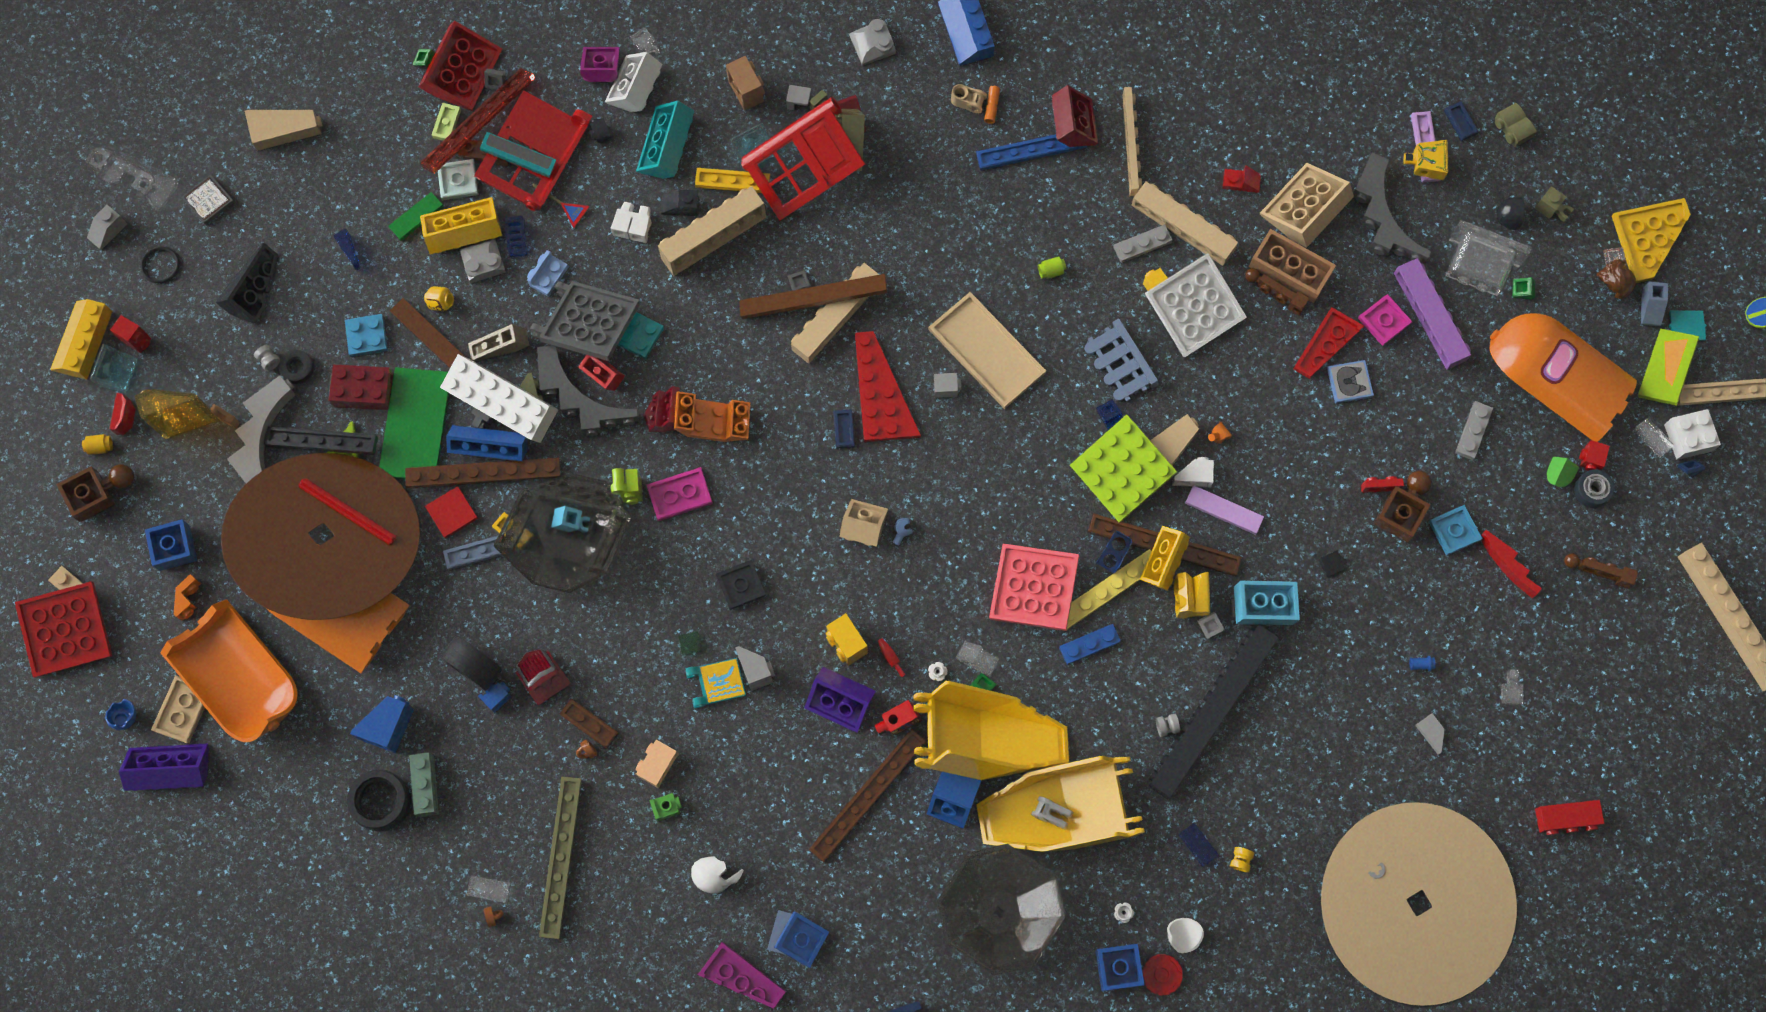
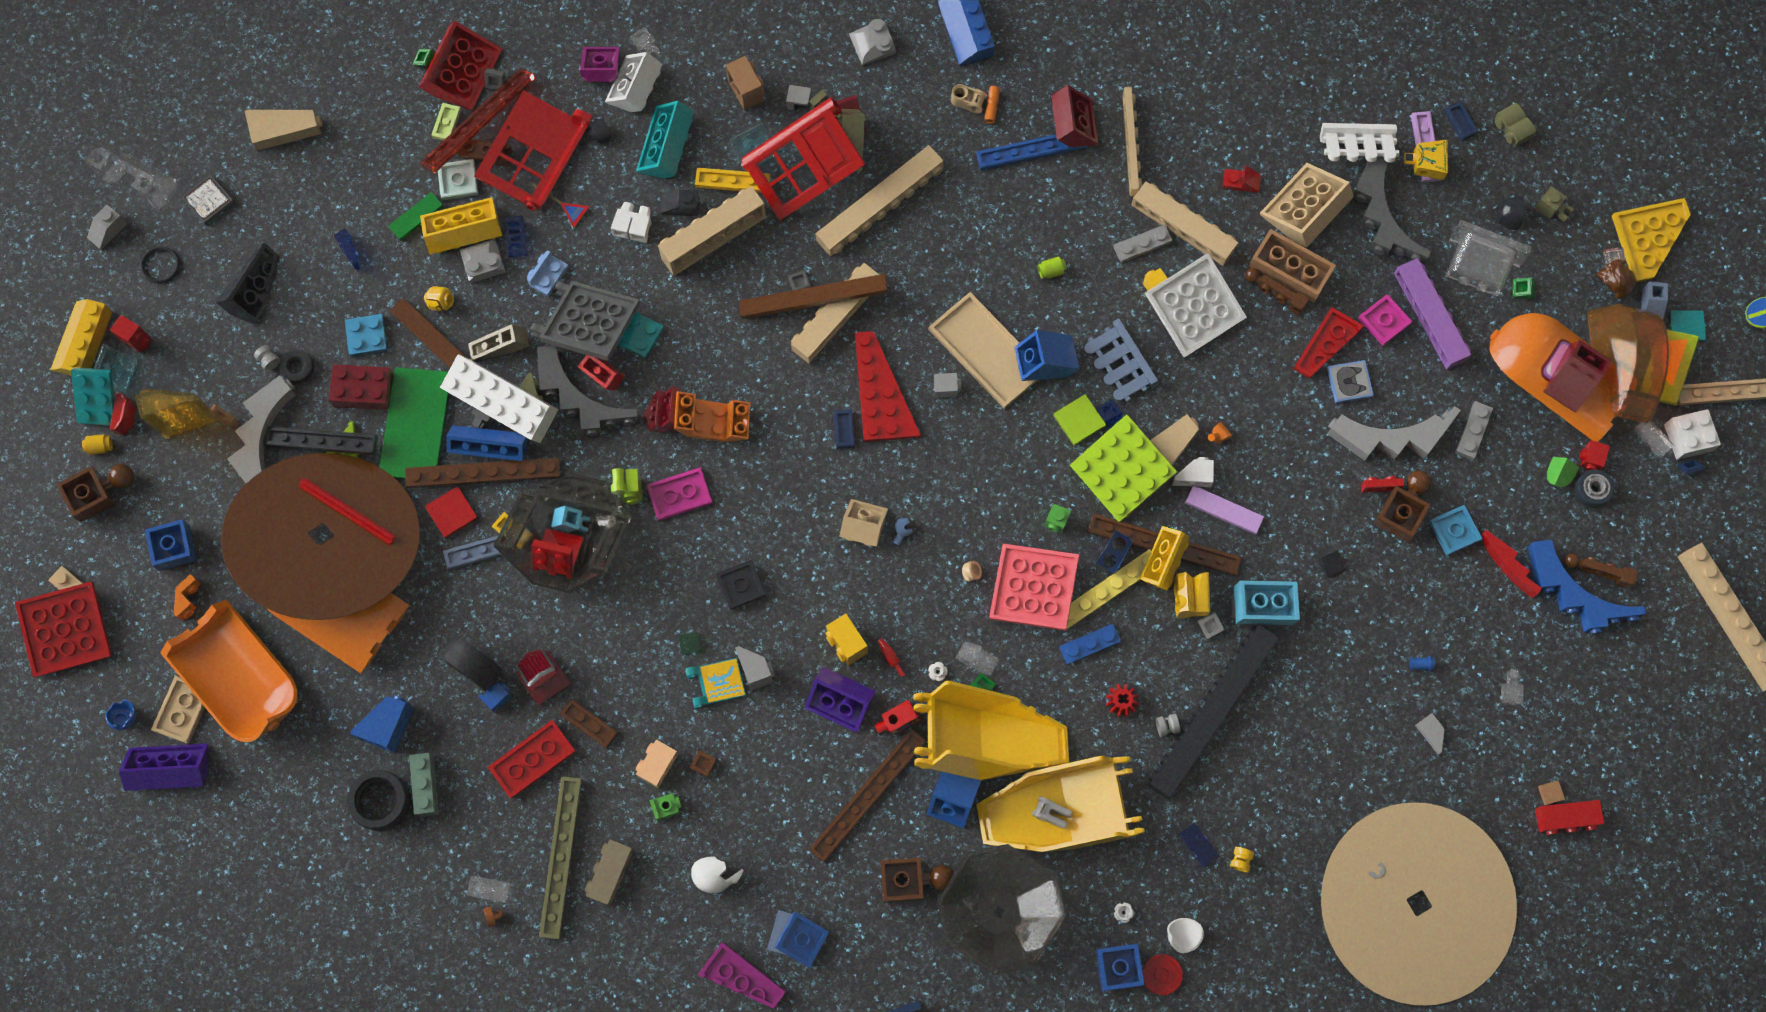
tile [480,132,556,178] -> none
dark orange tile [576,739,597,759] -> none
none -> teal plate [71,368,115,425]
none -> red plate [488,720,576,799]
none -> red bracket [532,529,584,579]
none -> dark tan brick [585,839,634,906]
none -> reddish brown plate [690,750,717,777]
none -> tan brick [815,145,943,256]
none -> reddish brown brick [880,857,955,903]
none -> tan tile [962,561,982,581]
none -> blue slope [1014,330,1080,381]
none -> bright green brick [1045,503,1071,533]
none -> lime tile [1053,394,1106,446]
none -> red gear [1106,684,1139,717]
none -> white fence [1320,123,1399,163]
none -> light grey arch [1328,406,1461,461]
none -> blue arch [1528,540,1646,634]
none -> medium nougat tile [1538,780,1565,806]
none -> dark red slope [1543,340,1612,413]
none -> clear orange windscreen [1587,304,1672,423]

